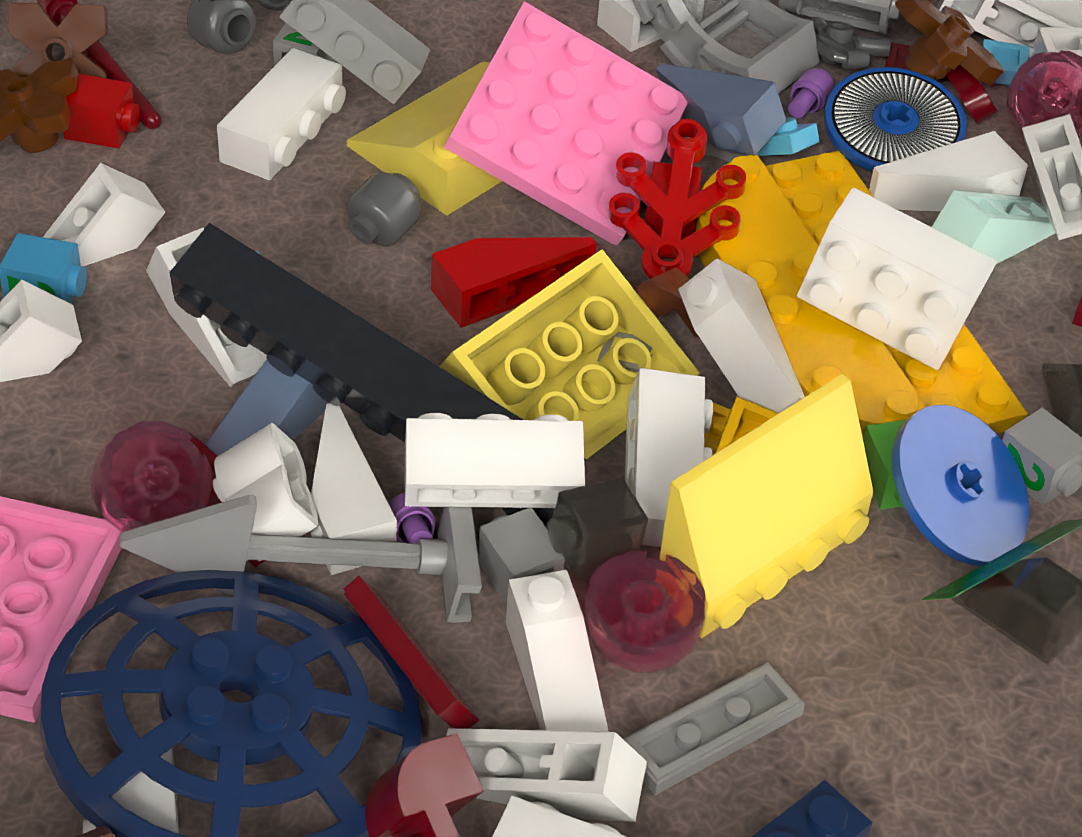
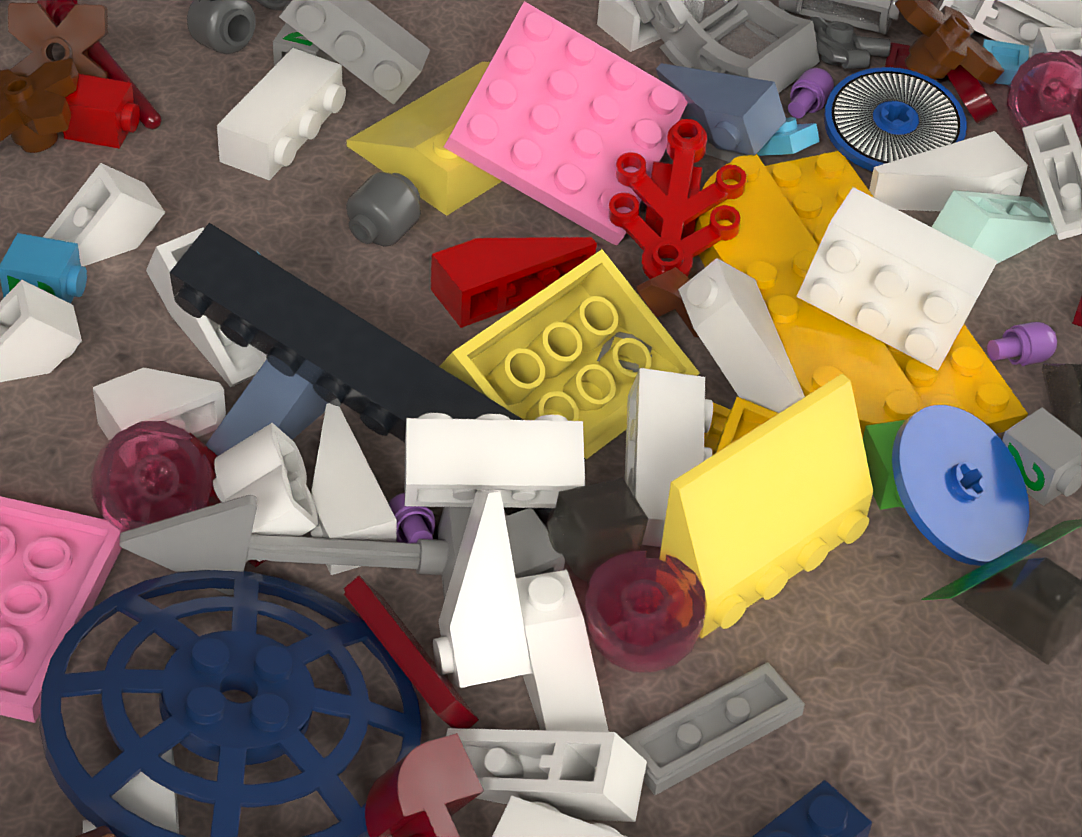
none -> white slope [93,368,226,466]
none -> white slope [433,490,532,688]
none -> medium lavender cylinder [987,322,1057,366]

